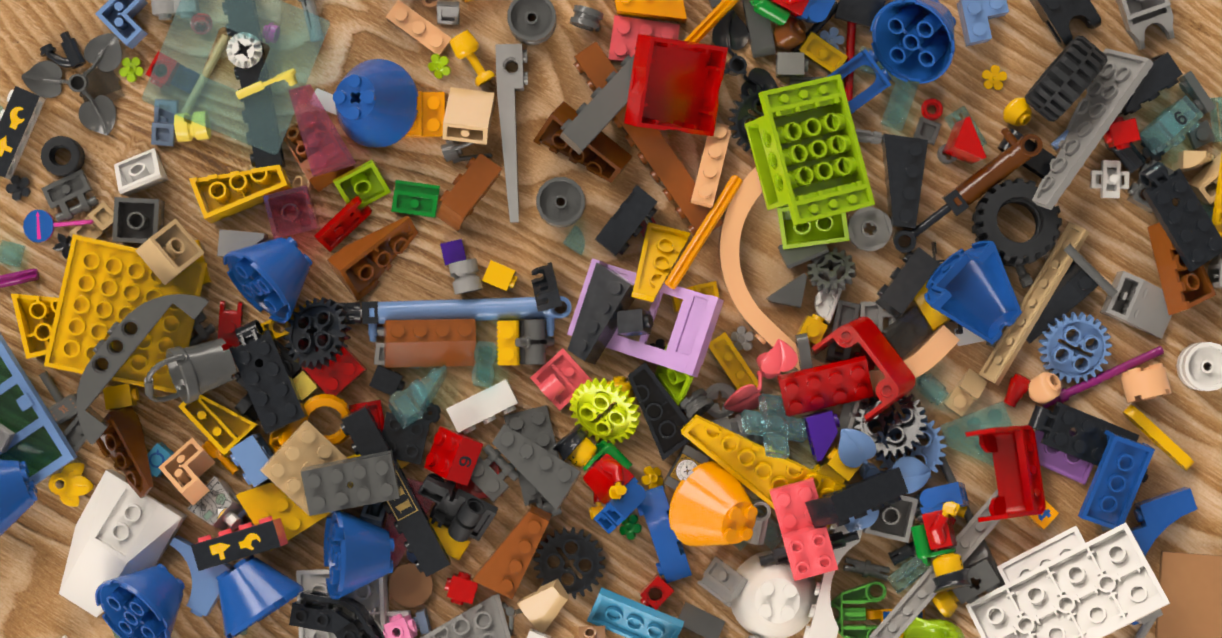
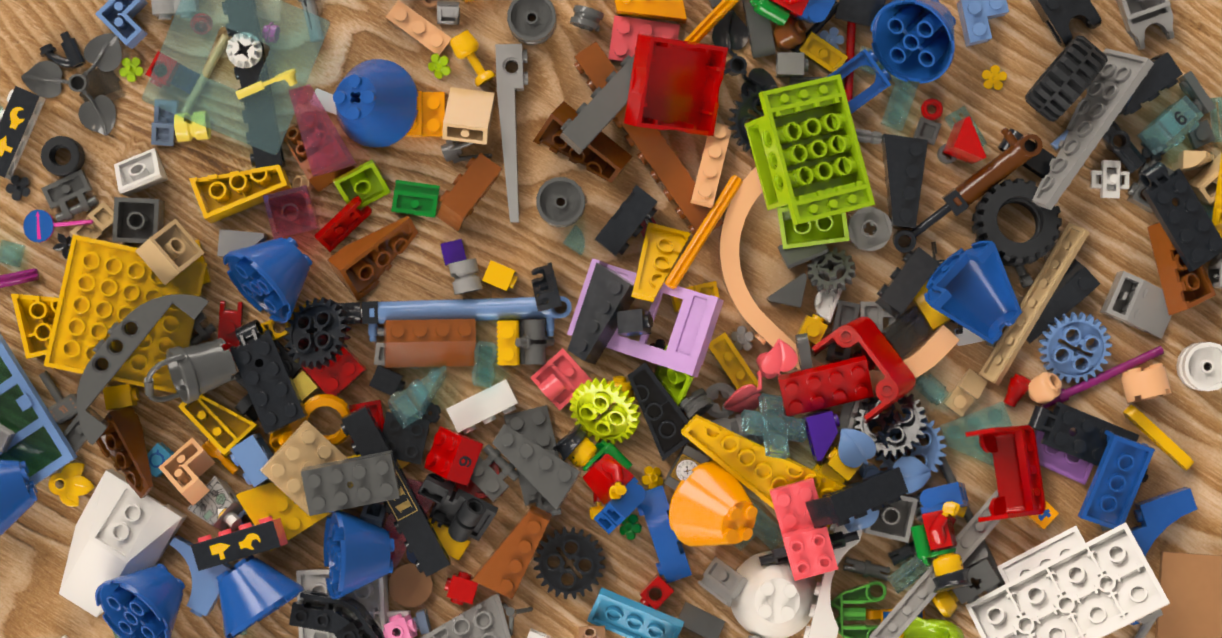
tan slope [517,579,569,633] -> none
light grey piece [745,499,771,545] -> none
yellow cone [1003,98,1032,126] -> none
dark grey bar [1064,244,1118,298] -> none
red brick [1103,117,1141,150] -> none

